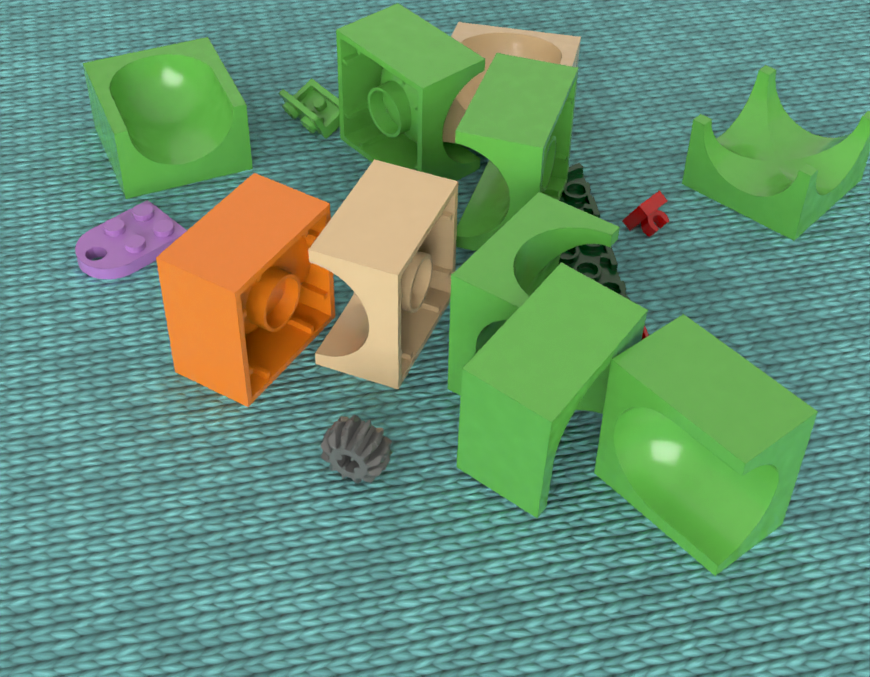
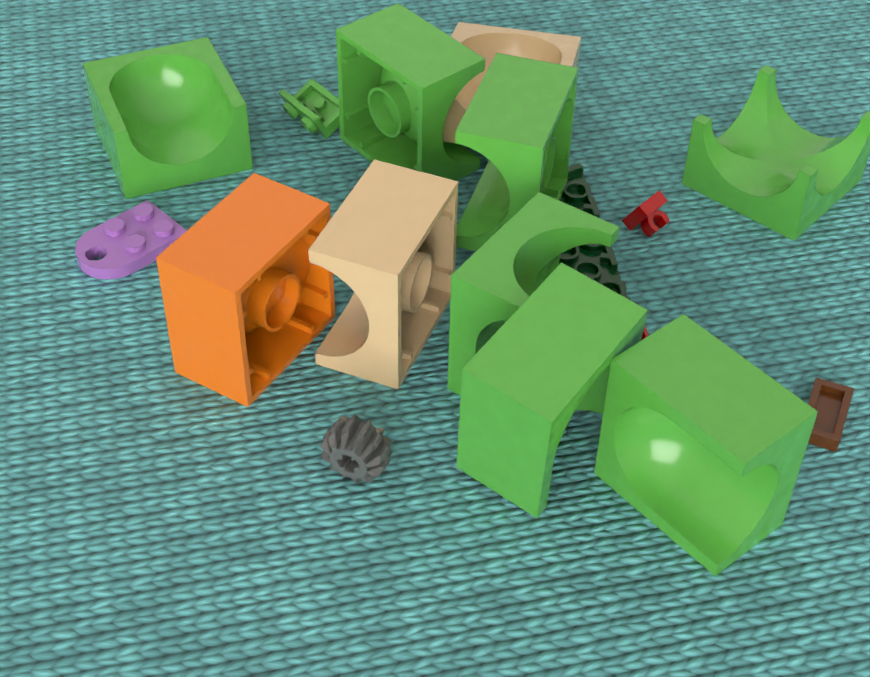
none -> reddish brown tile [808,377,854,452]

